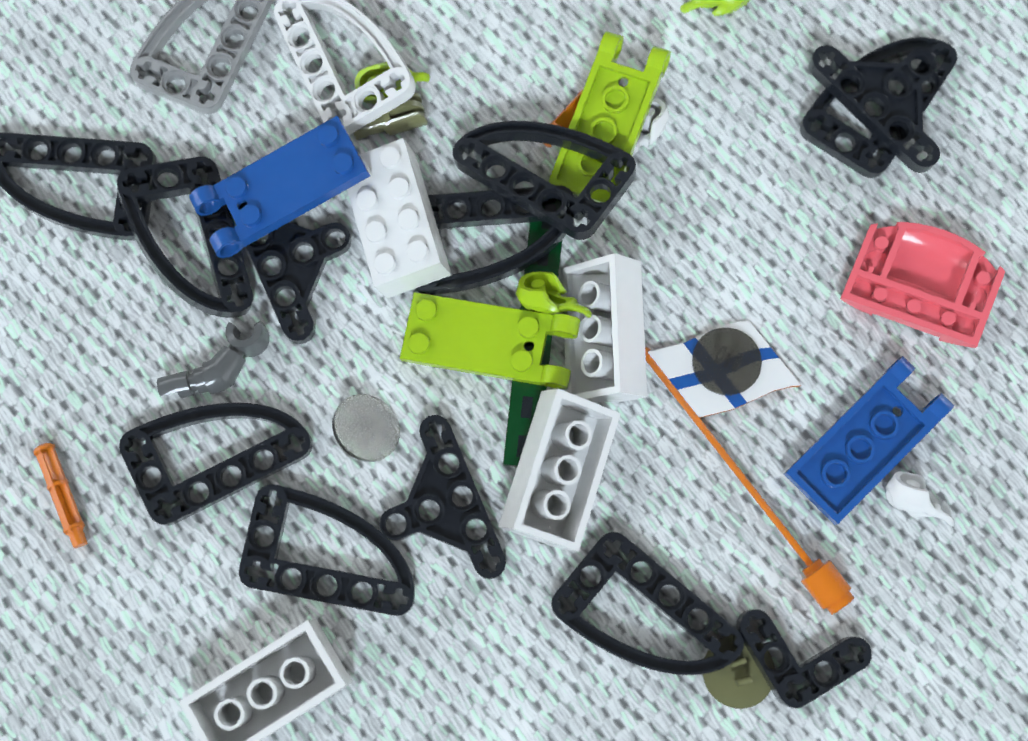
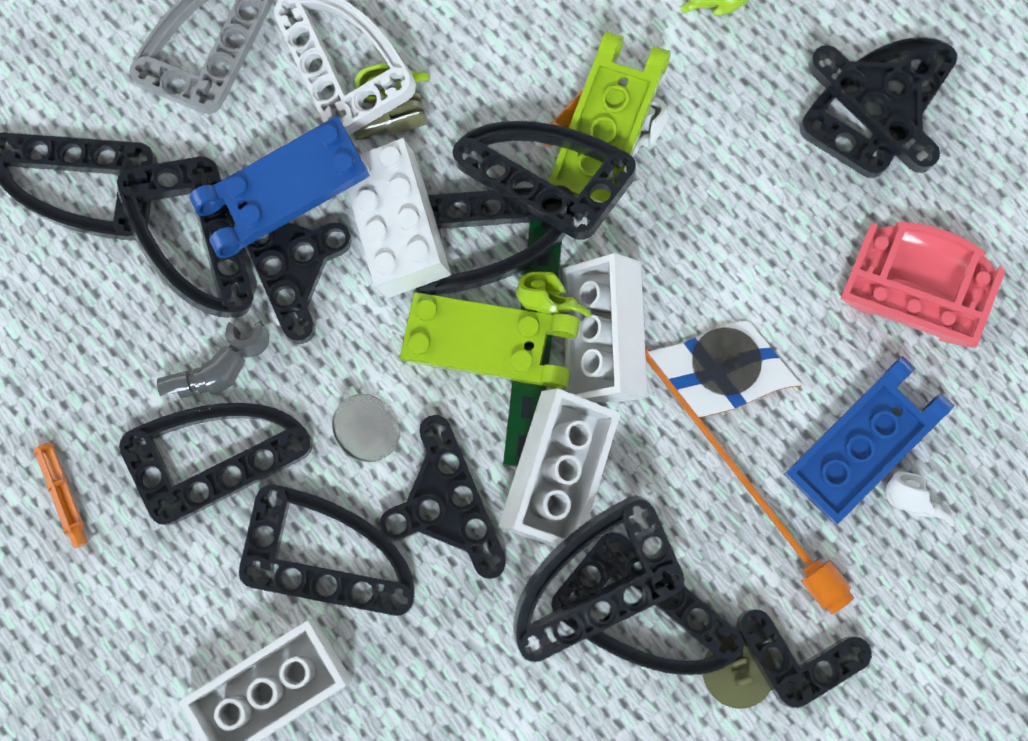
none -> black beam [513,495,685,662]

